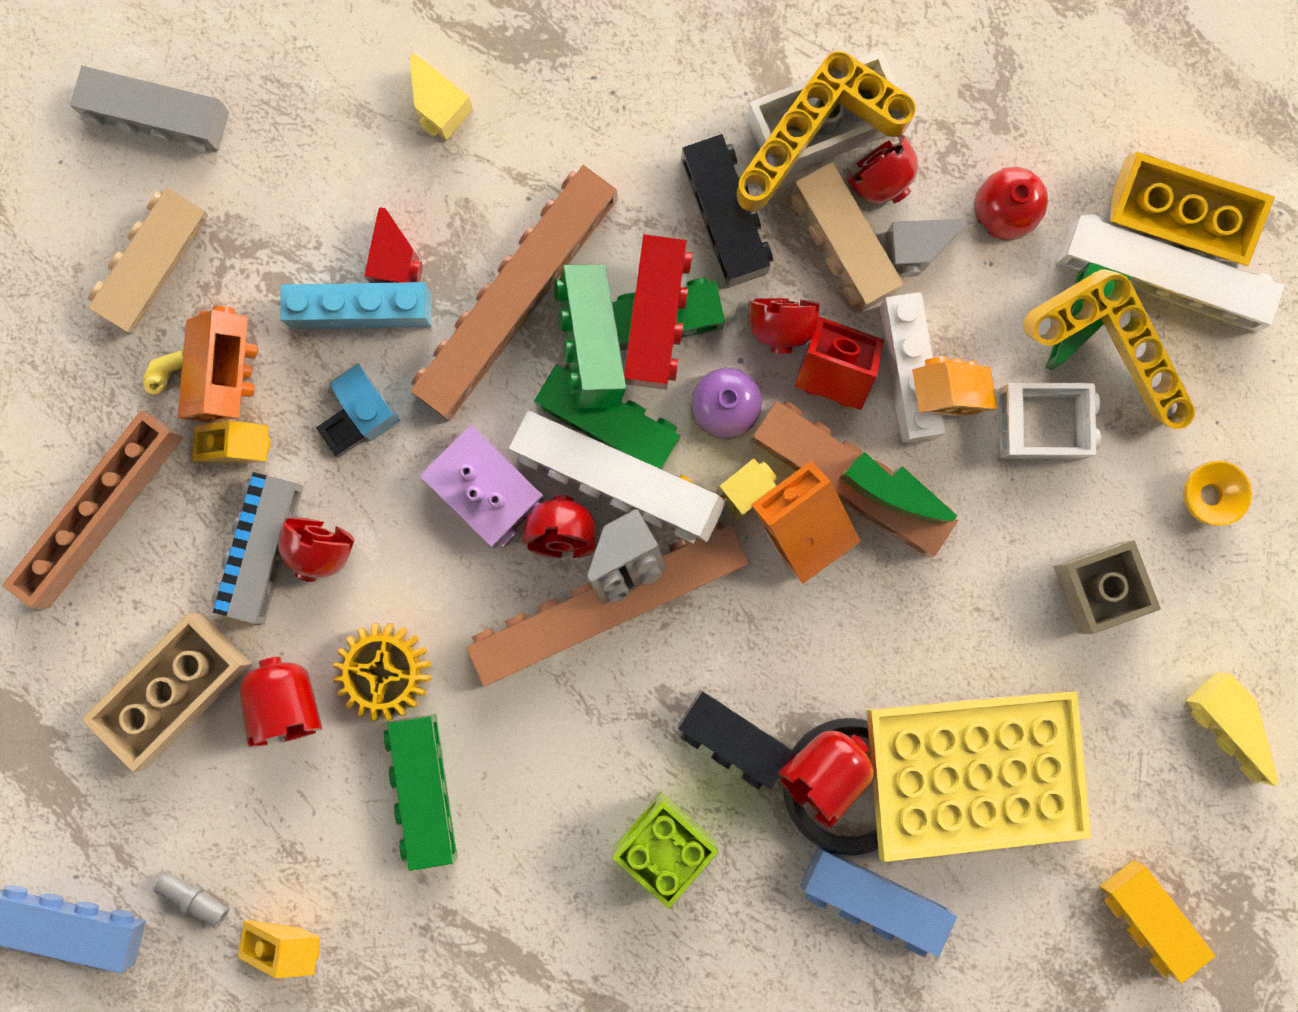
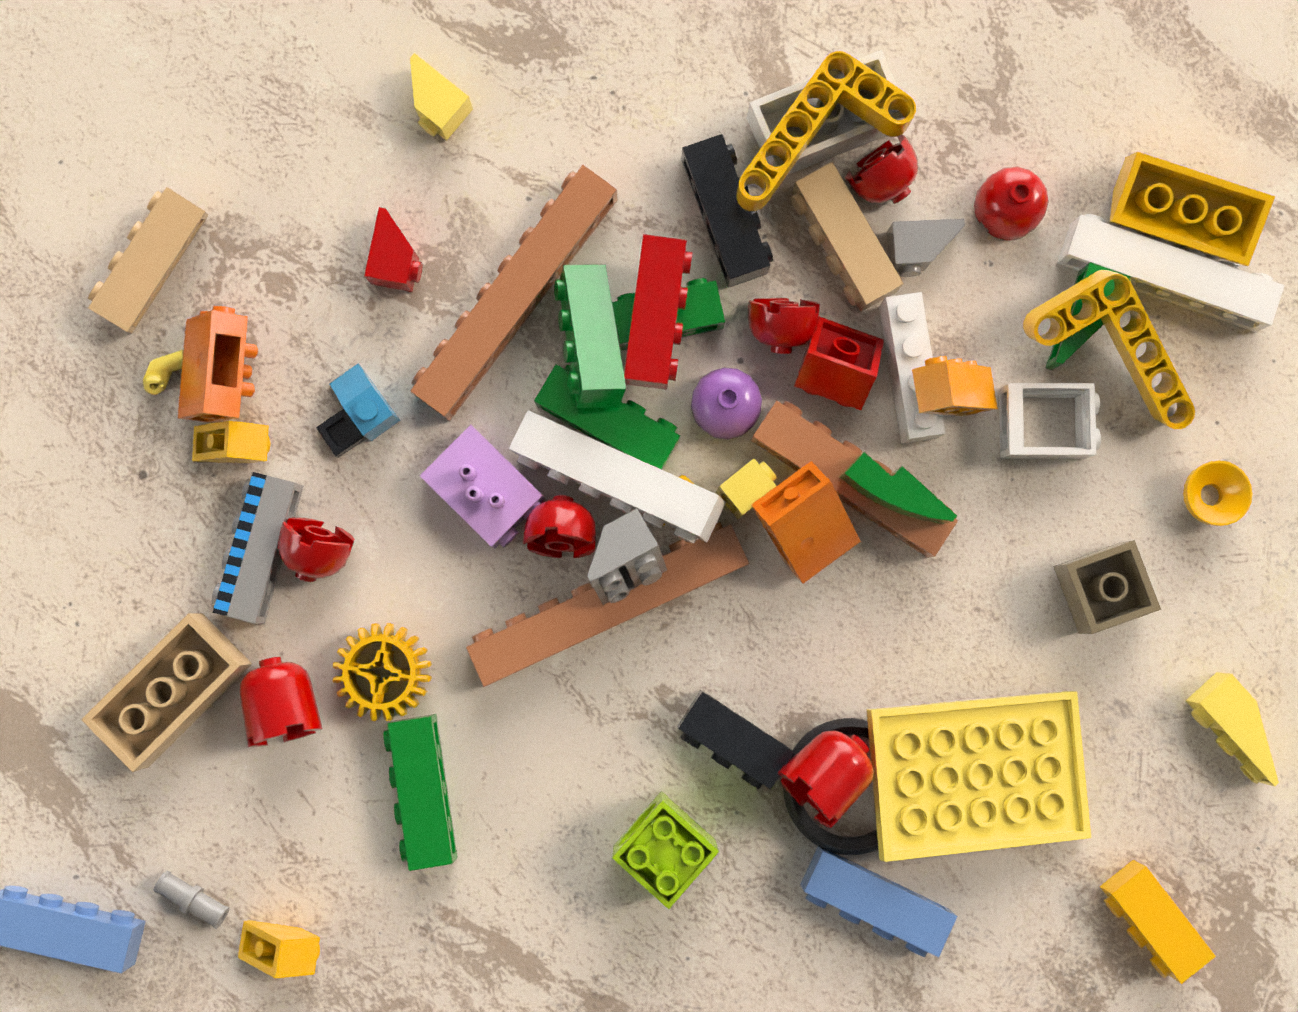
nougat brick [2,410,184,608] -> none
light grey brick [70,65,229,152] -> none
medium azure brick [281,282,432,329] -> none

